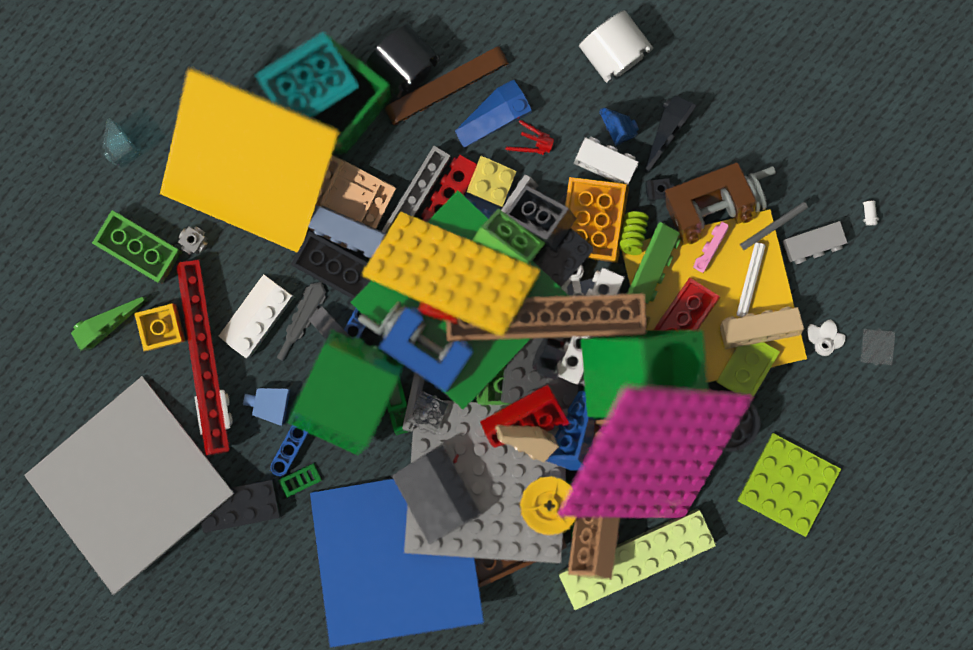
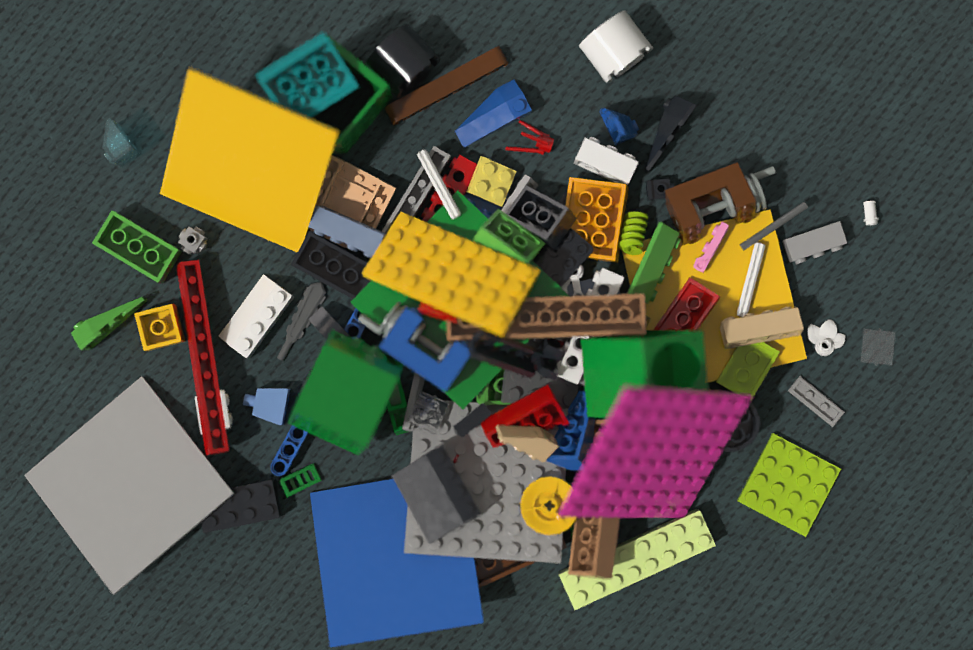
none -> white axle [417,150,461,219]
none -> black slope [453,403,491,438]
none -> black fence [467,328,543,378]
none -> light grey tile [788,376,844,427]

